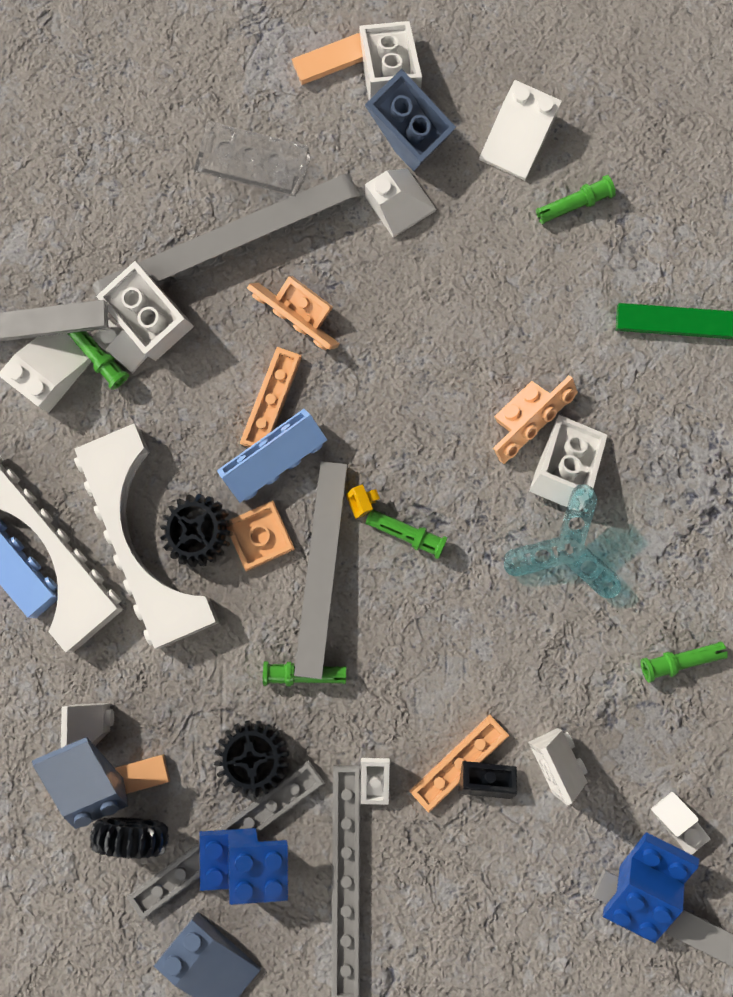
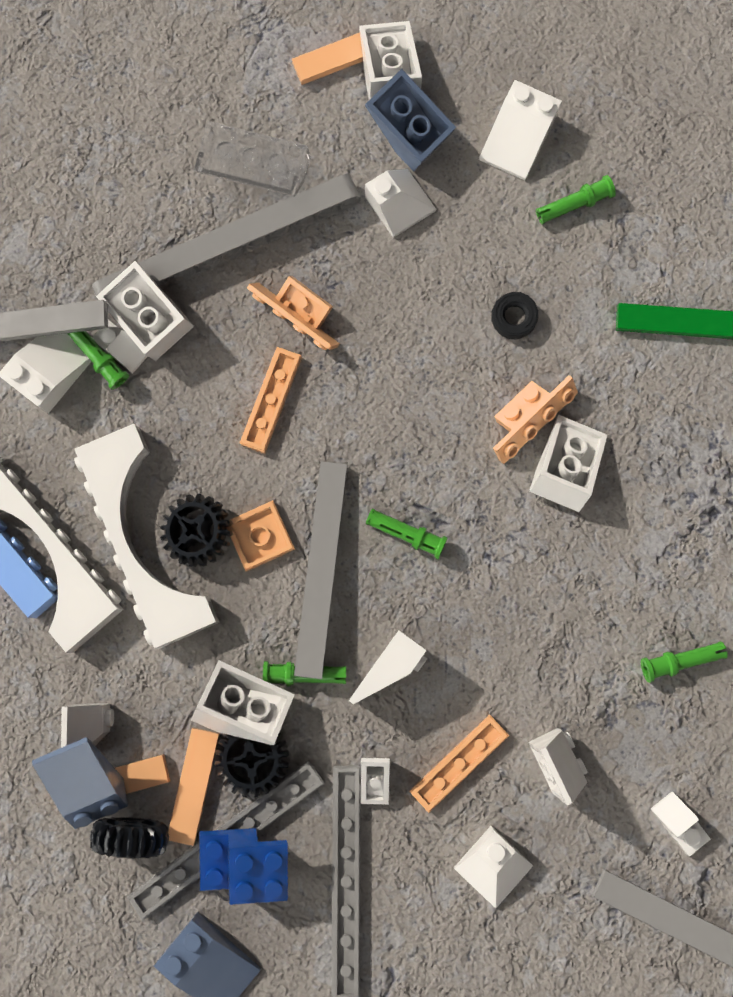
light blue brick [217,409,327,503] -> none
yellow tile [346,484,380,519] -> none
black slope [458,761,517,799] -> none
clear light blue piece [504,484,621,599] -> none
blue bracket [603,832,699,943] -> none
none -> light nougat tile [168,728,220,846]
none -> white slope [191,660,295,745]
none -> white slope [349,631,427,704]
none -> white slope [454,826,533,908]
none -> black tyre [491,292,538,339]

